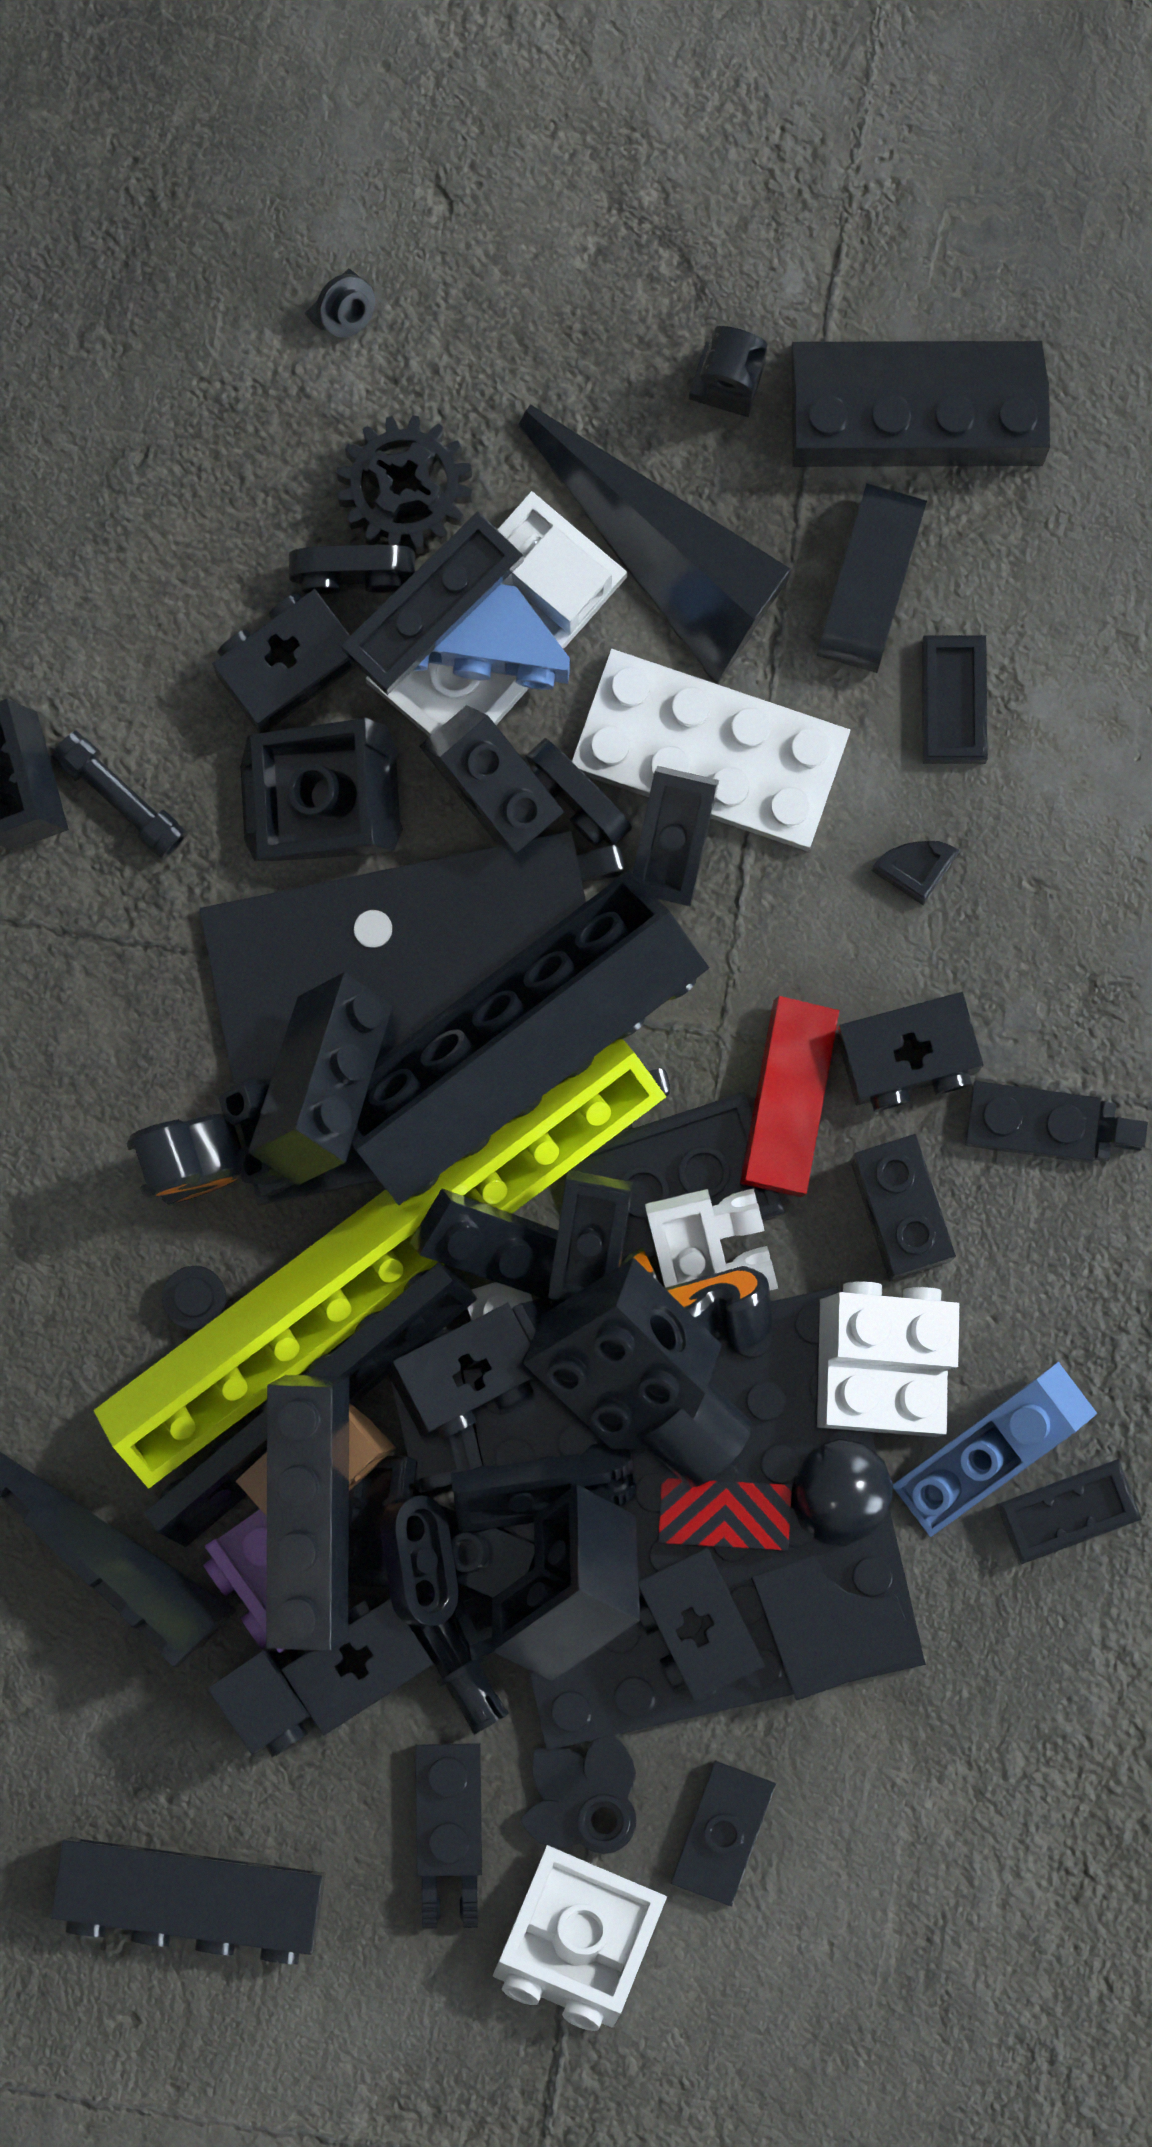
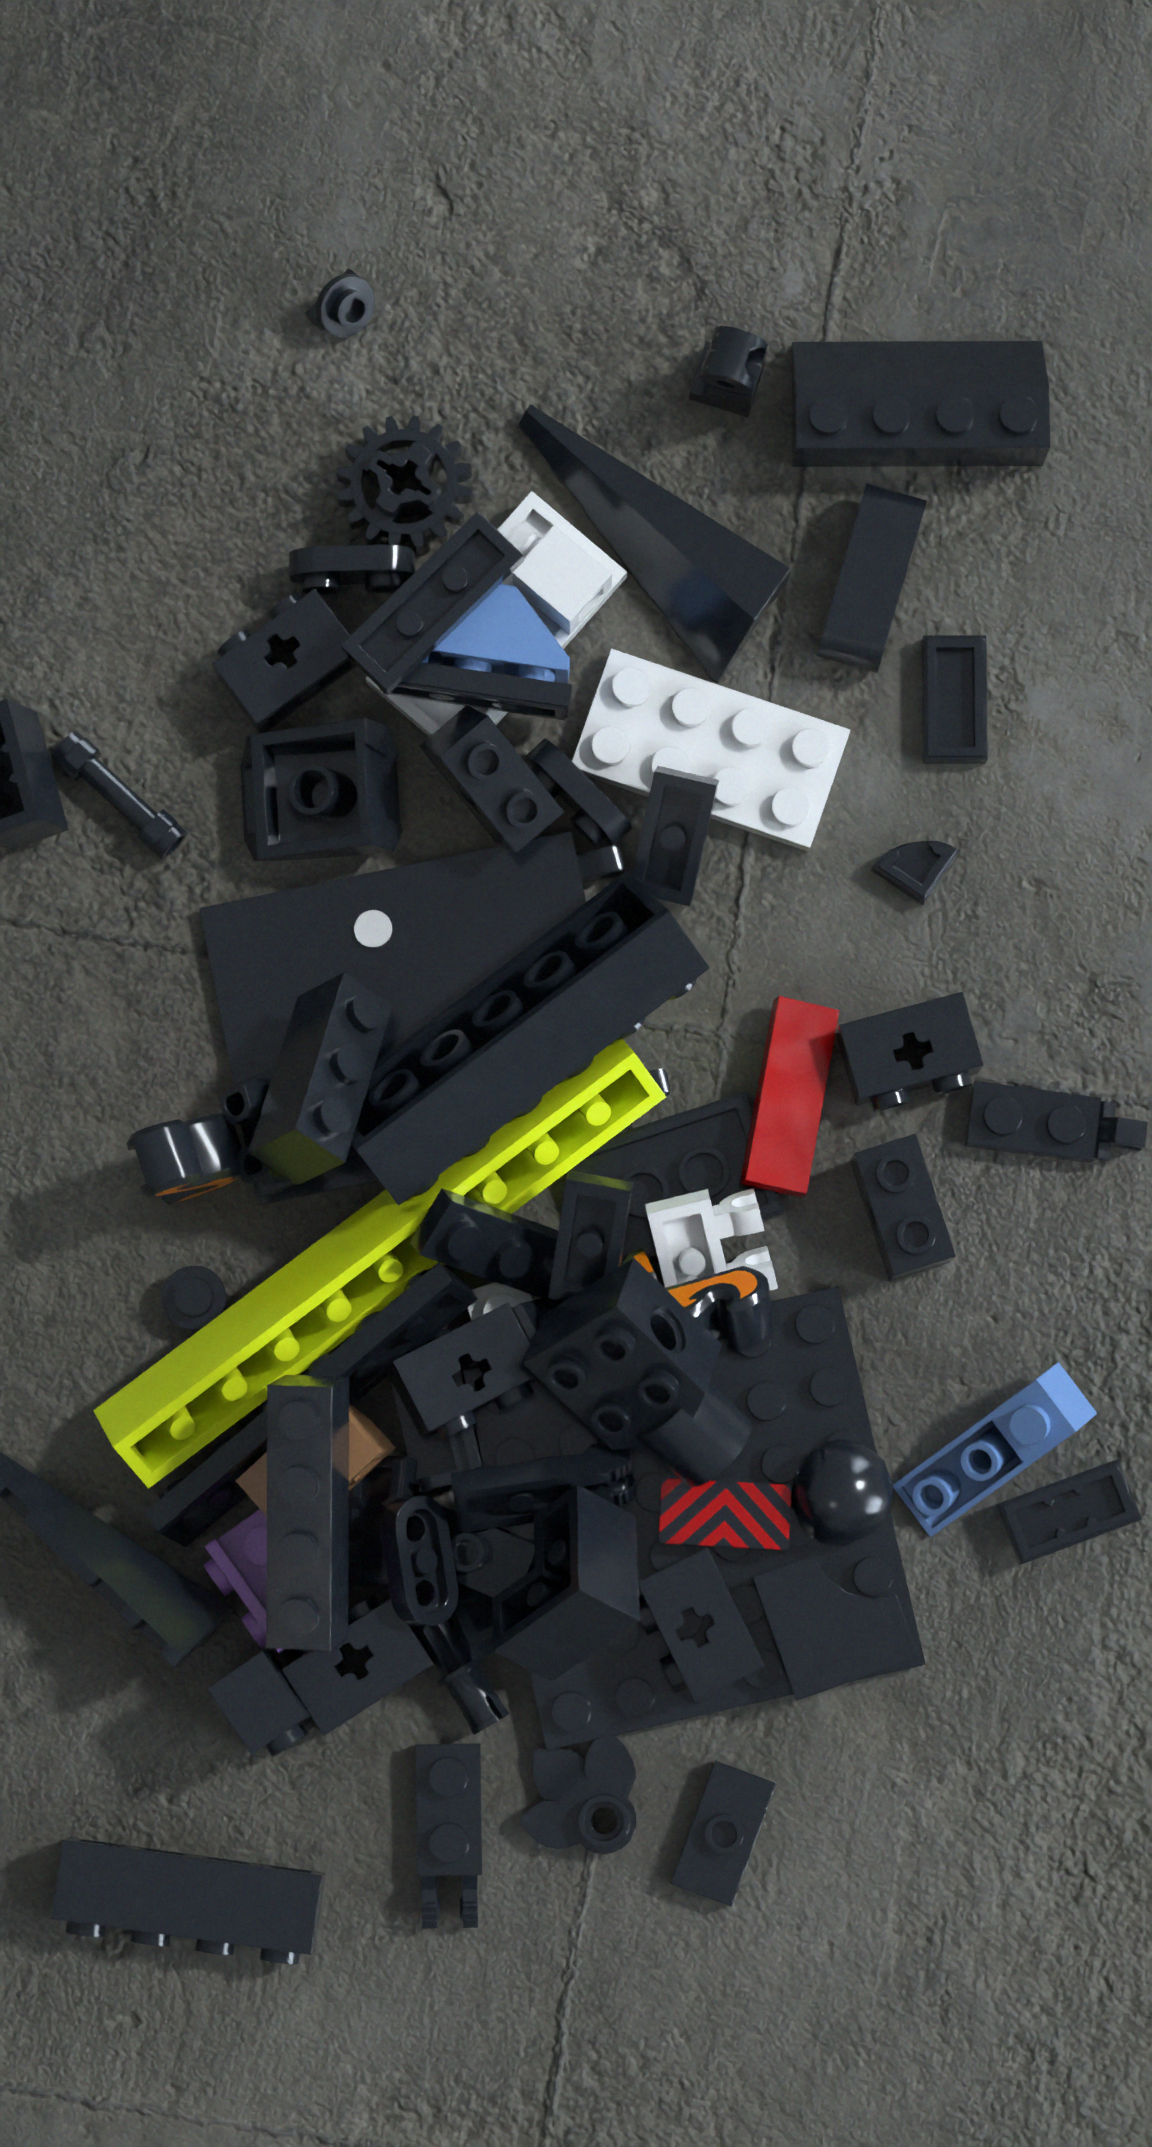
white plate [493,1845,667,2031] -> none
white plate [817,1282,959,1437] -> none
none -> black tile [380,662,572,721]

